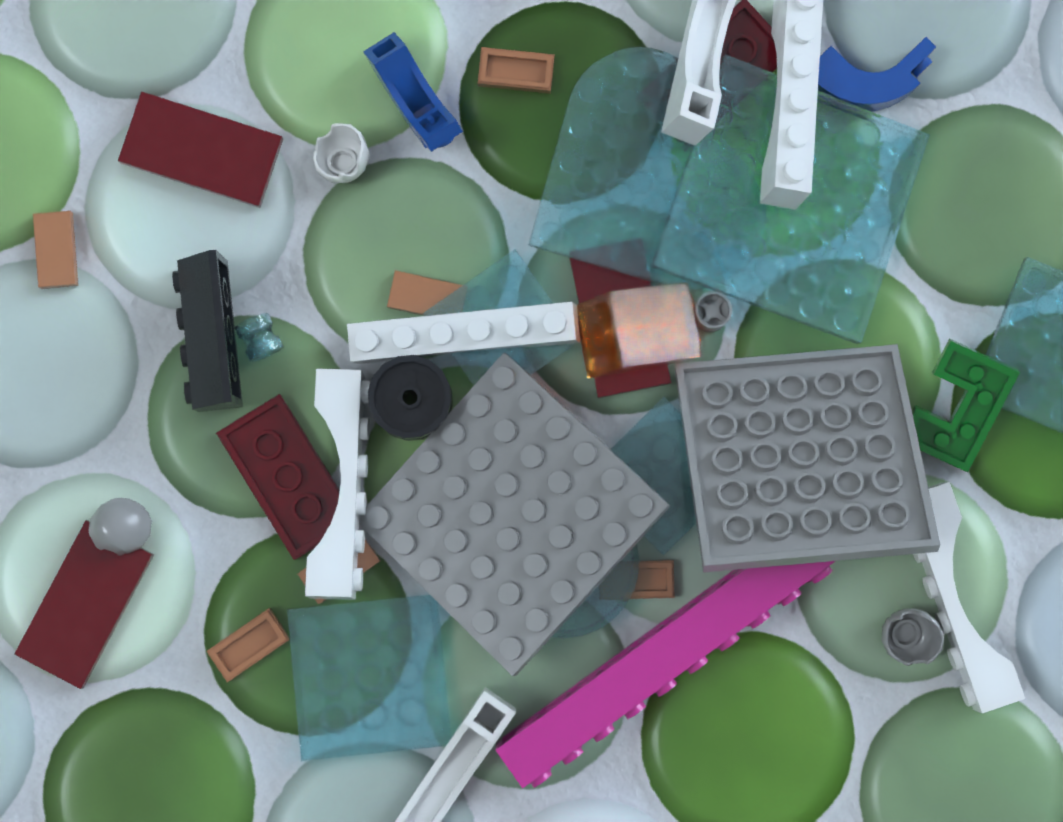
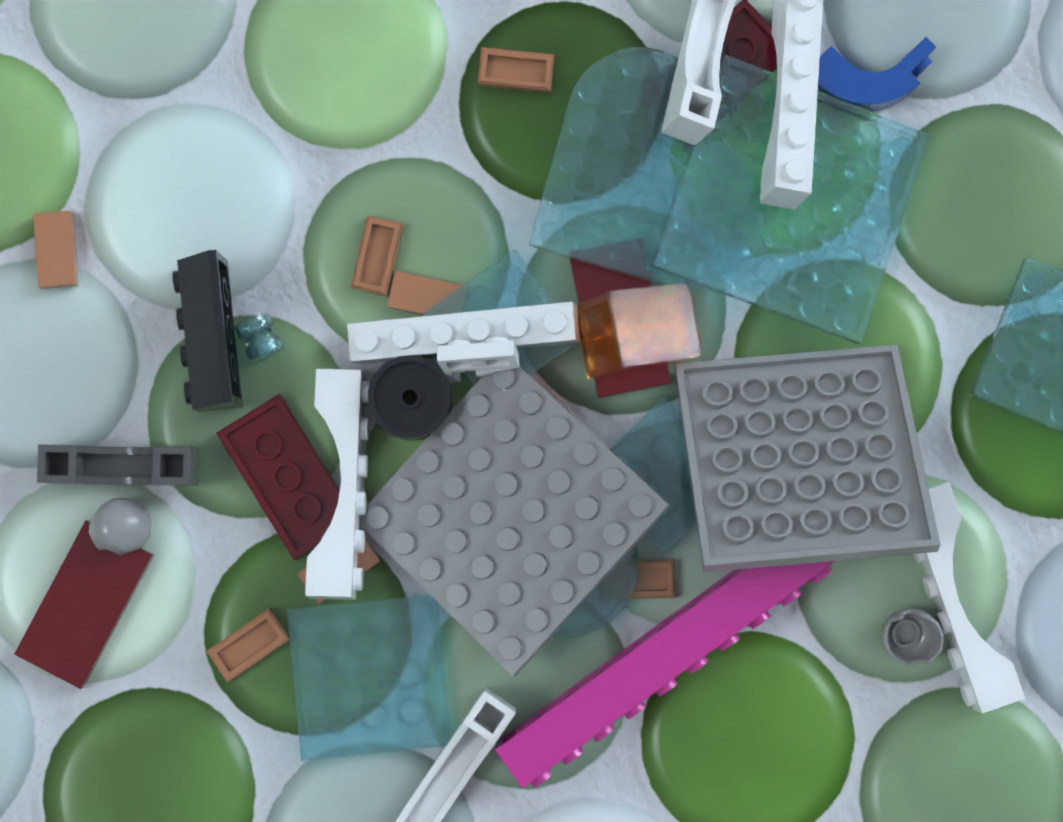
dark red tile [118,91,283,208] -> none
white hair [313,123,370,183] -> none
blue arch [363,32,463,152] -> none
light grey wheel [692,291,732,332] -> none
green plate [912,338,1020,473] -> none
none -> dark grey arch [37,444,199,486]
none -> nougat tile [351,215,404,297]
none -> white wing [437,337,519,384]

